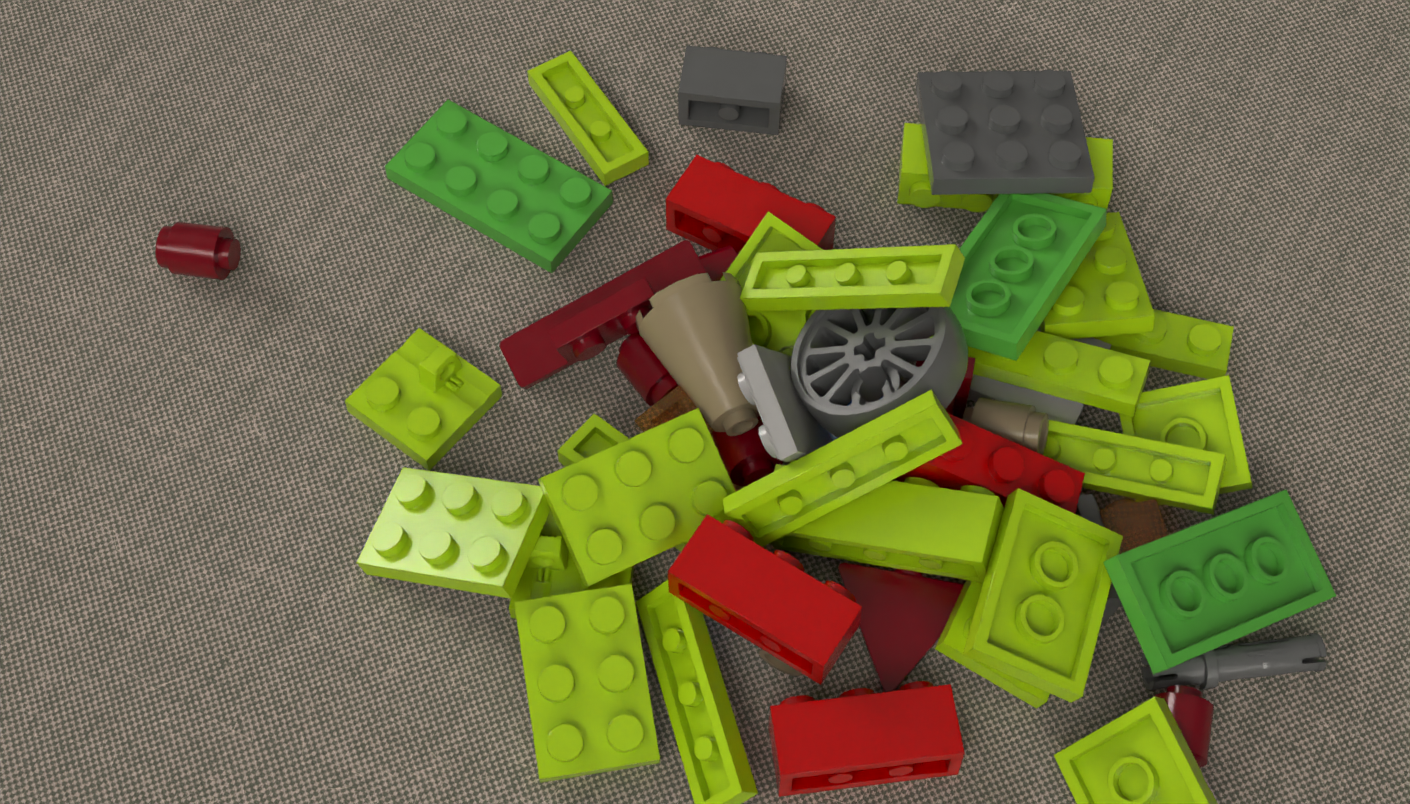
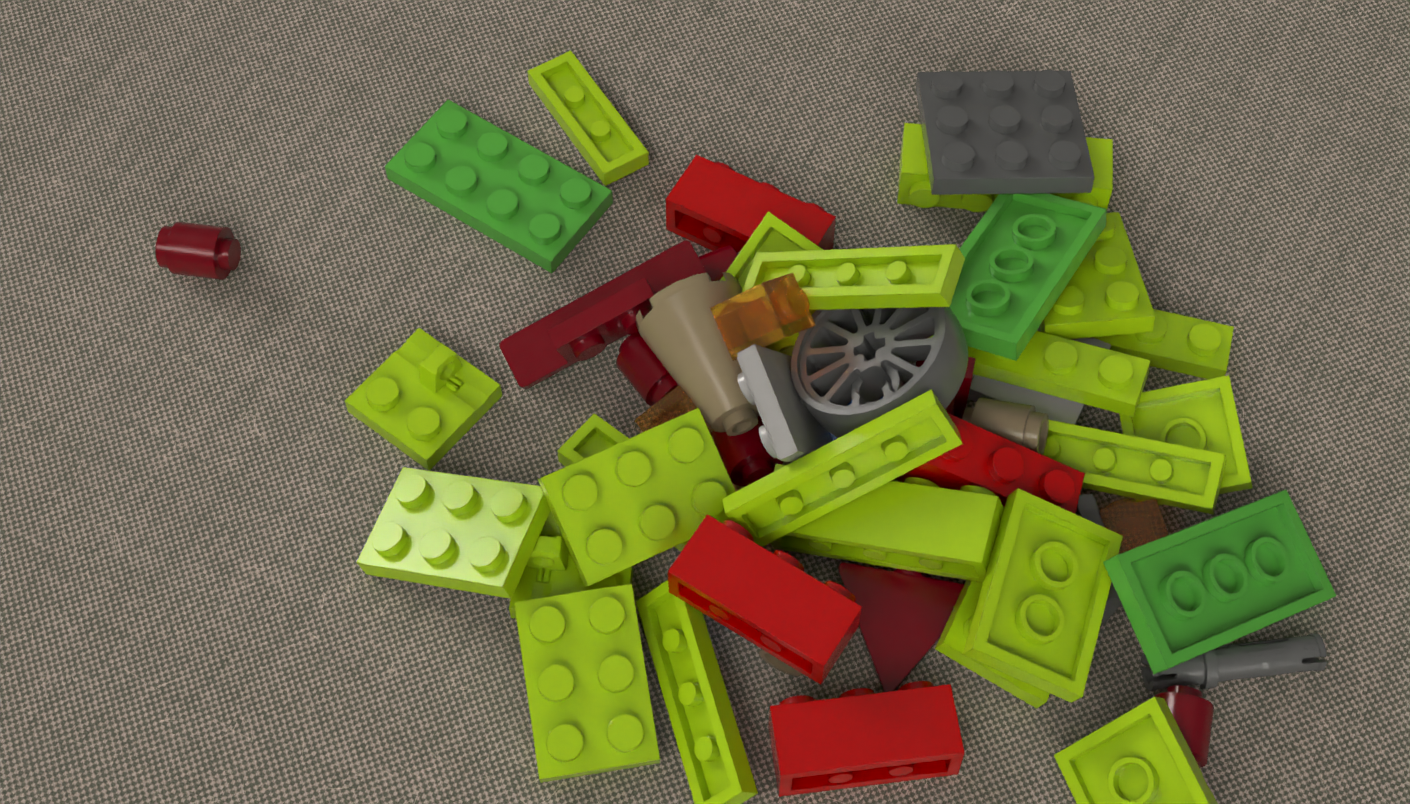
dark grey brick [678,45,787,135] -> none
none -> clear orange brick [710,273,816,361]

